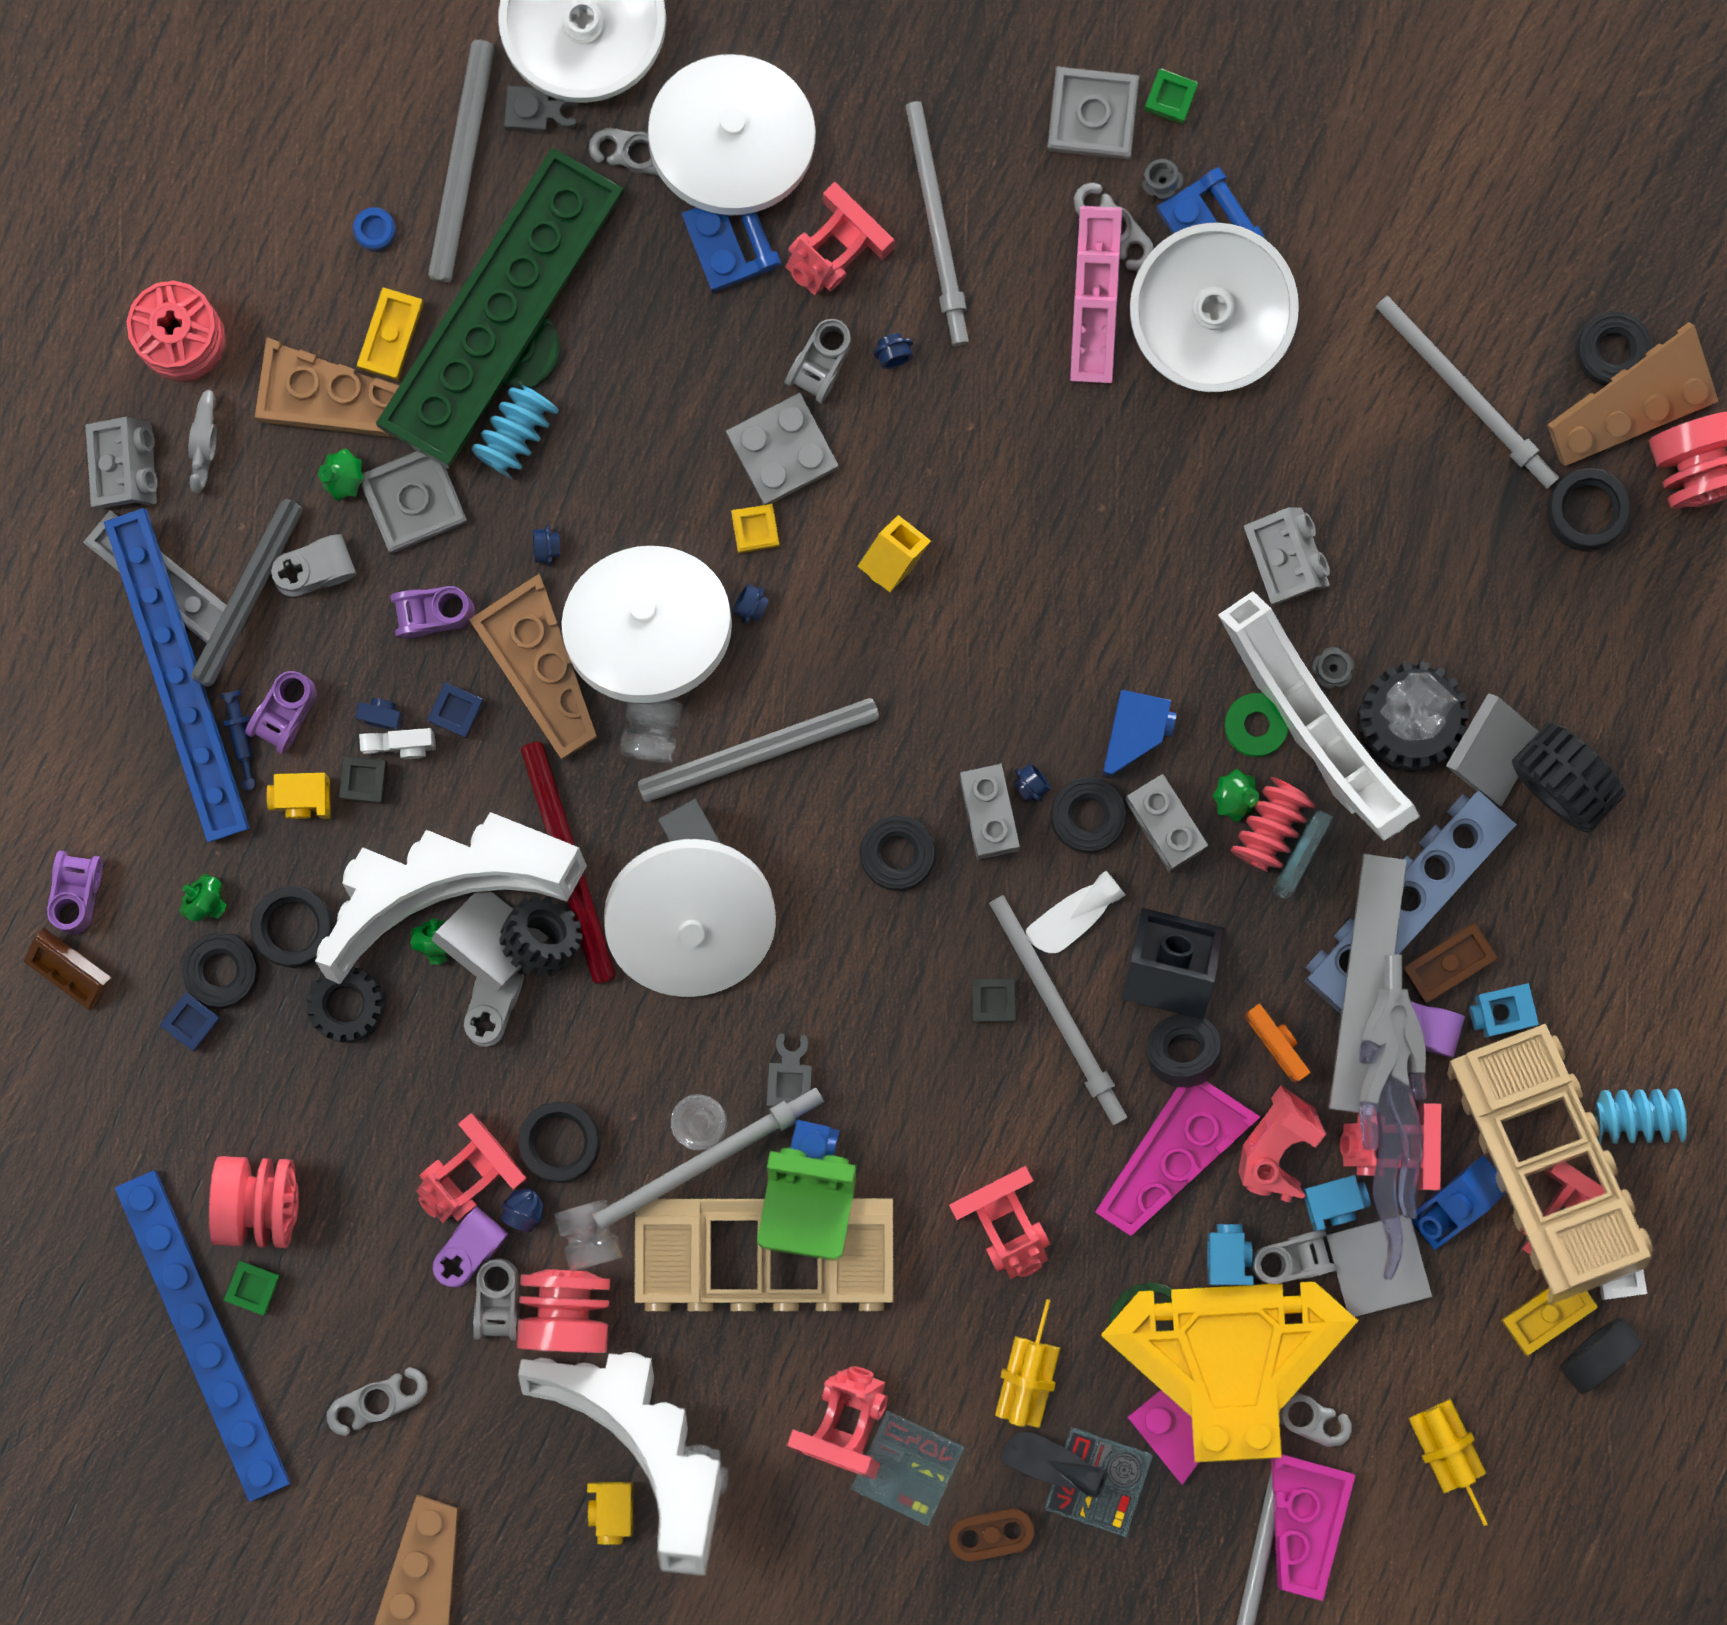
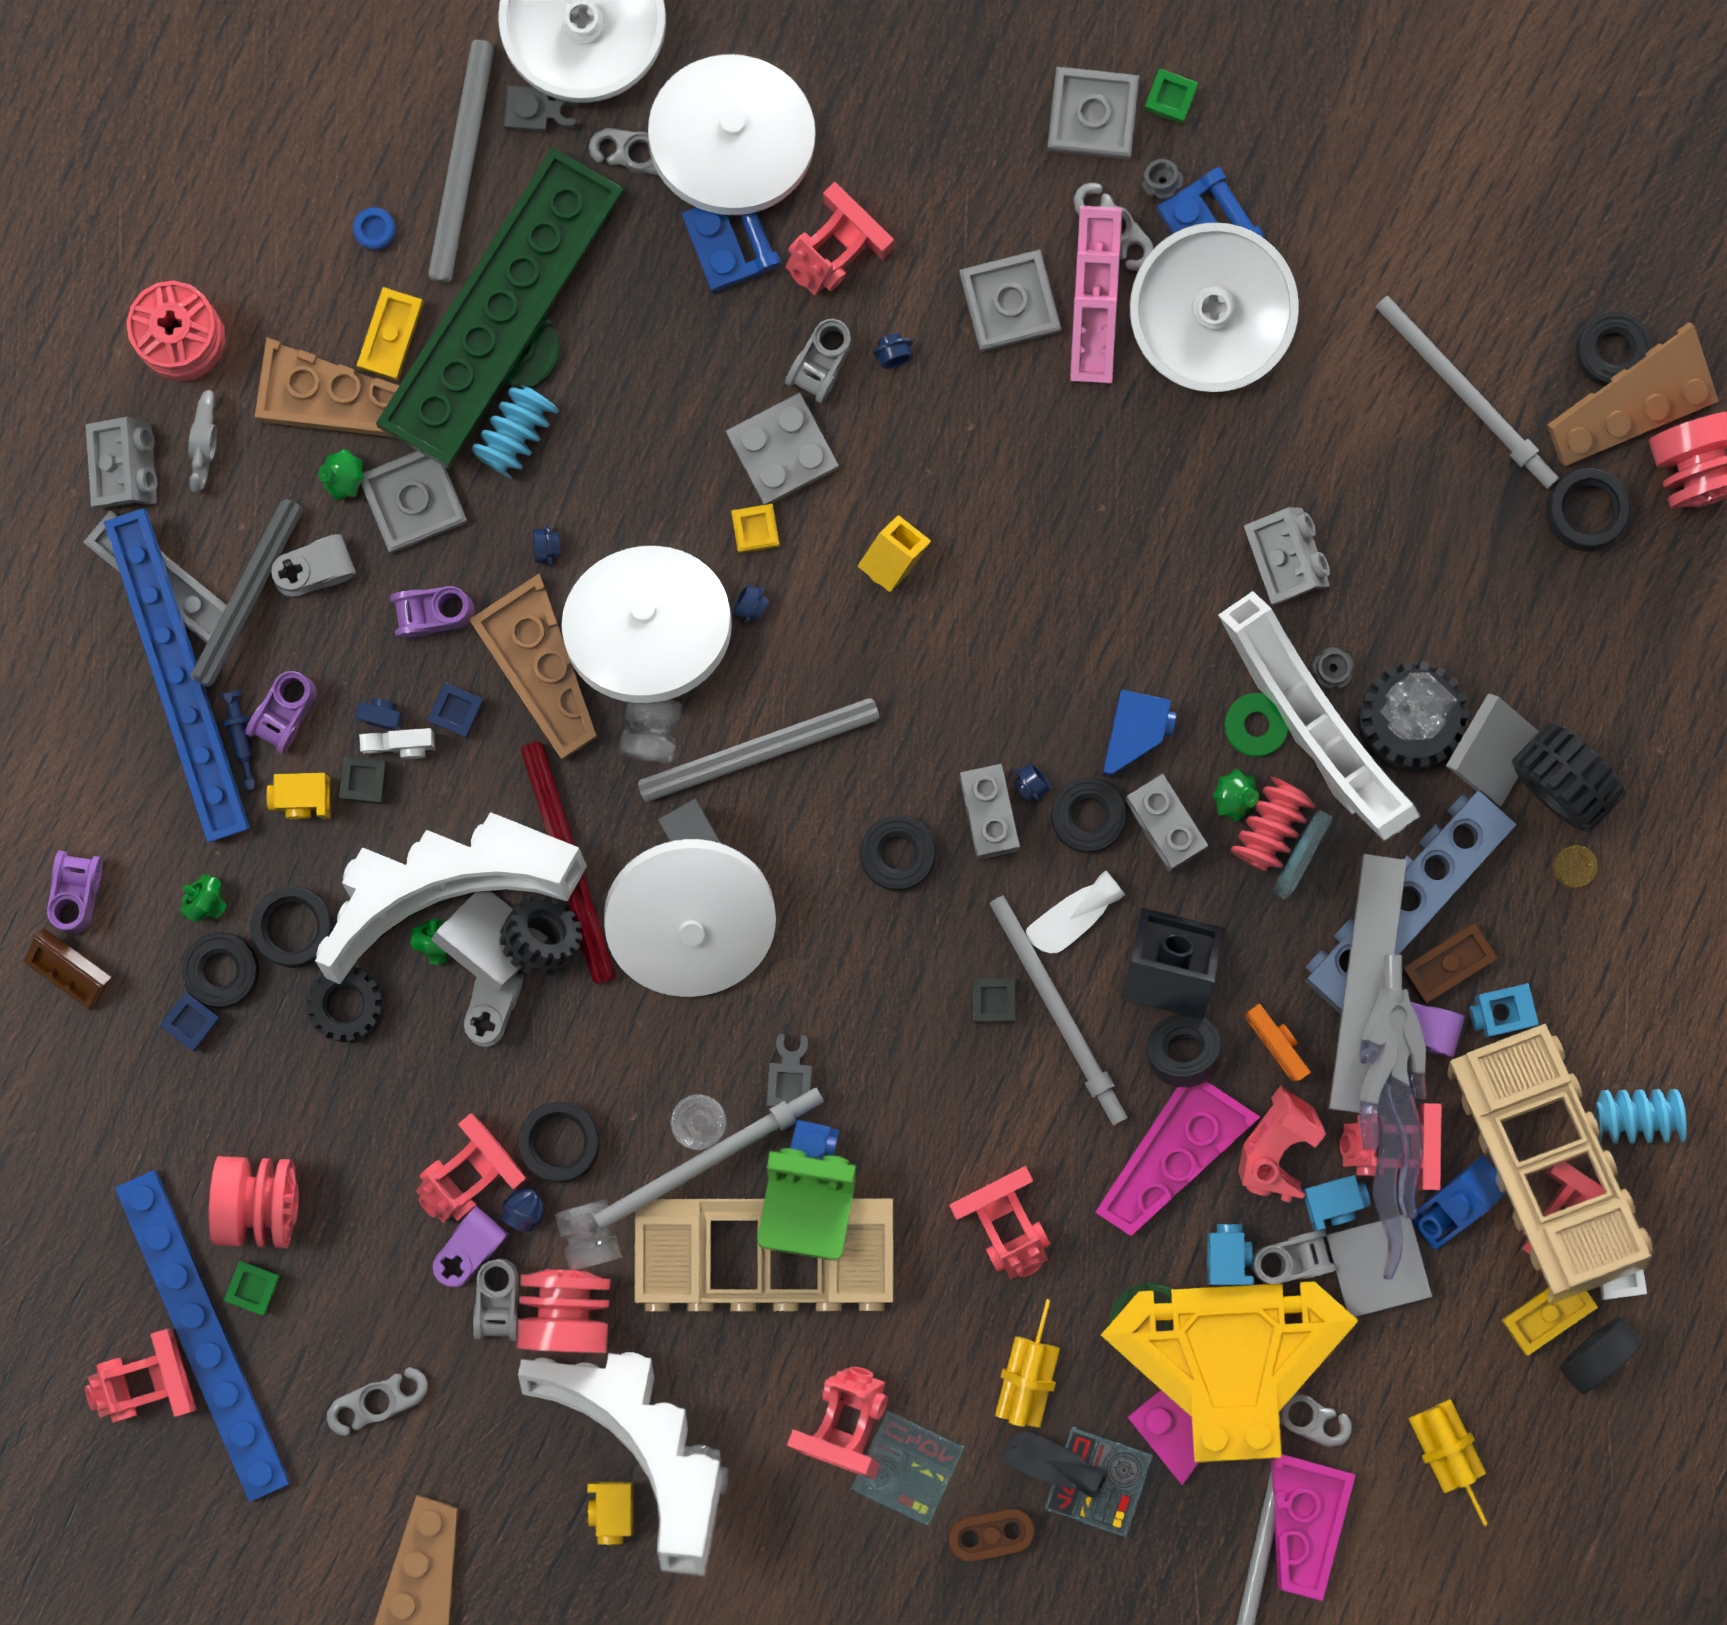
light grey bar [906,101,969,346] -> none
none -> coral tile [85,1328,197,1423]
none -> light grey tile [959,250,1061,352]
none -> clear yellow tile [1553,845,1598,888]

